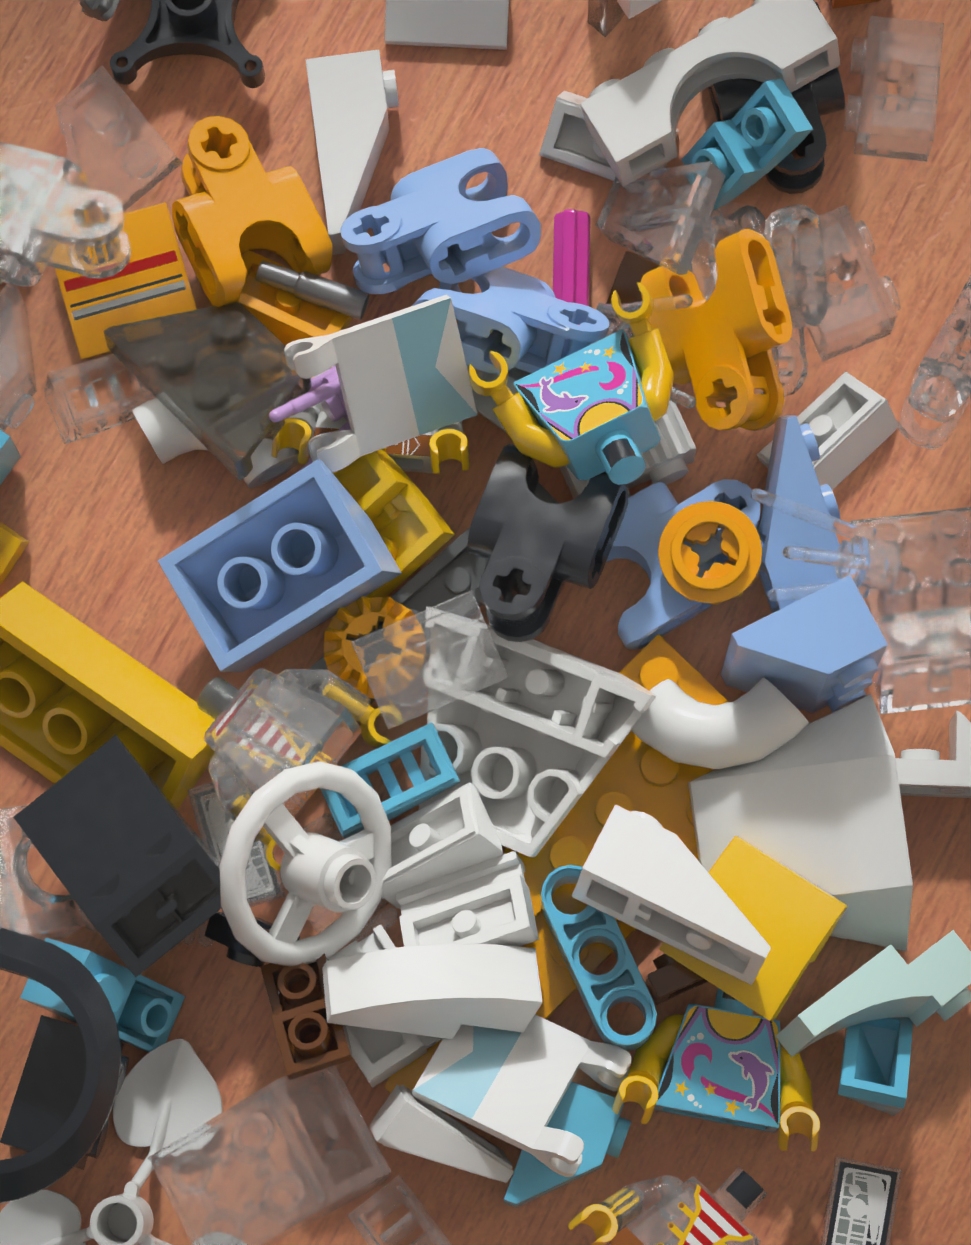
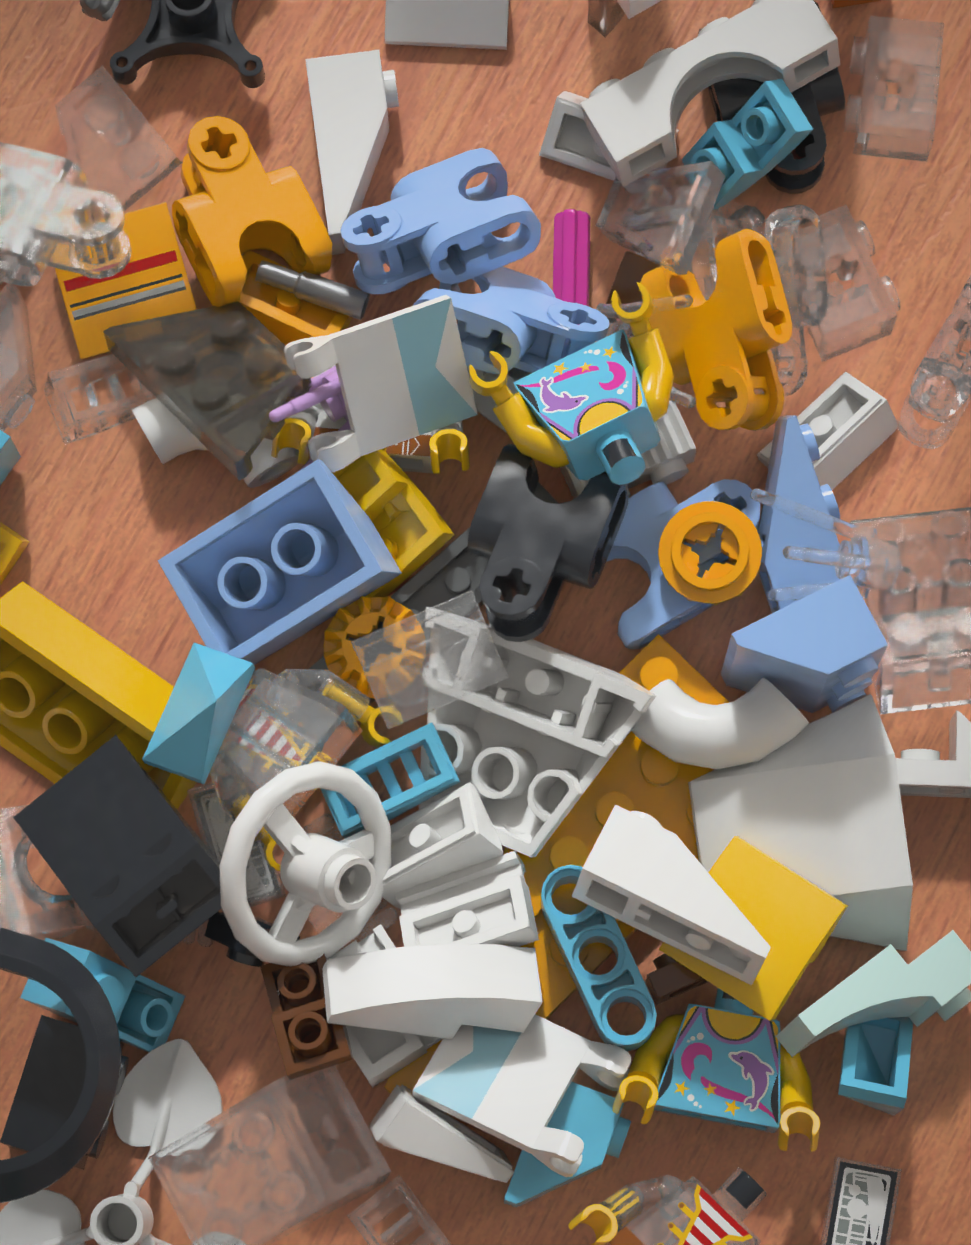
none -> medium azure slope [142,643,255,784]

